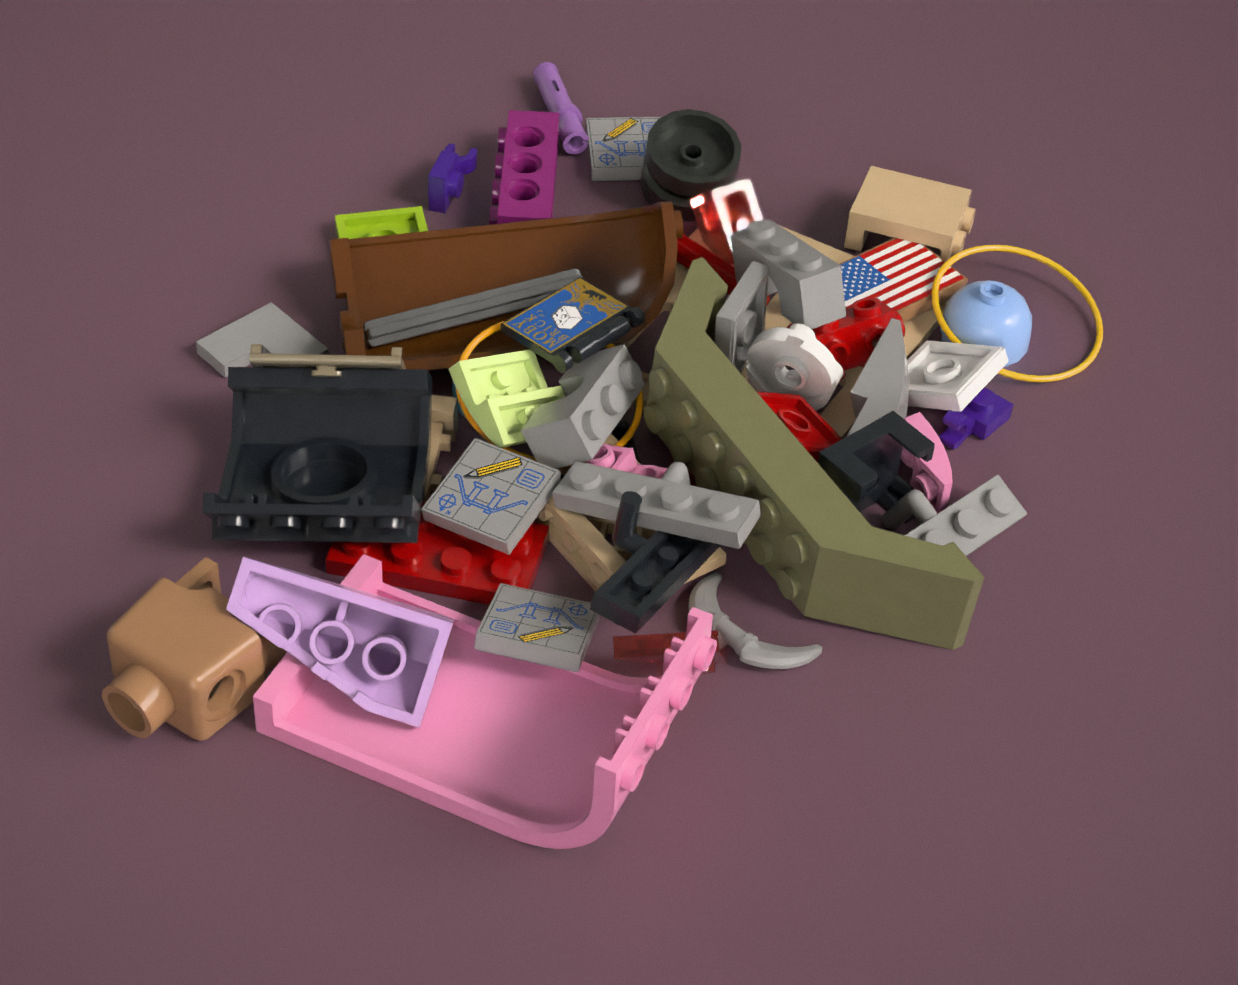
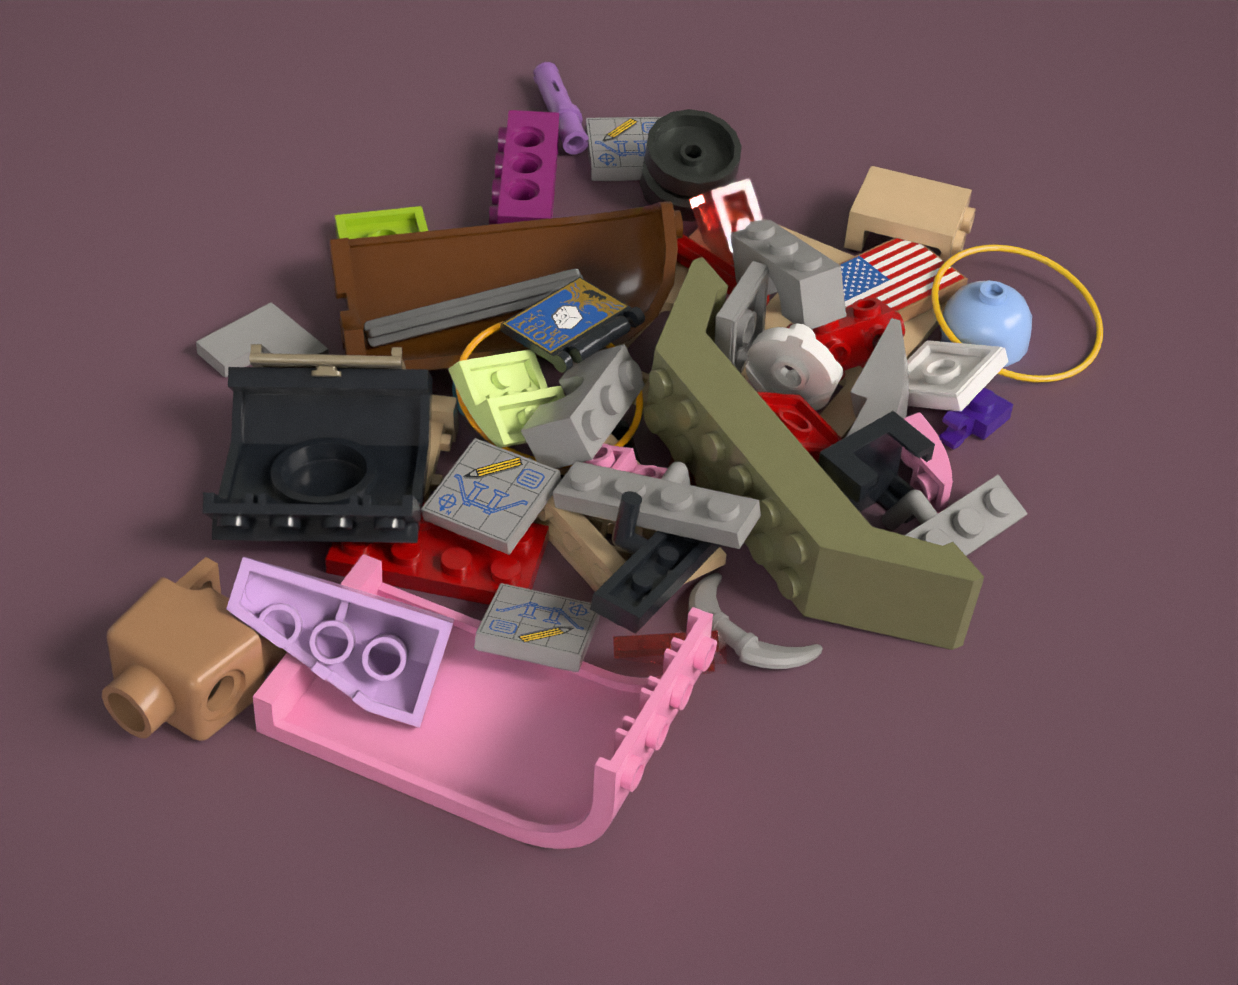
dark purple plate [428,143,477,214] -> none

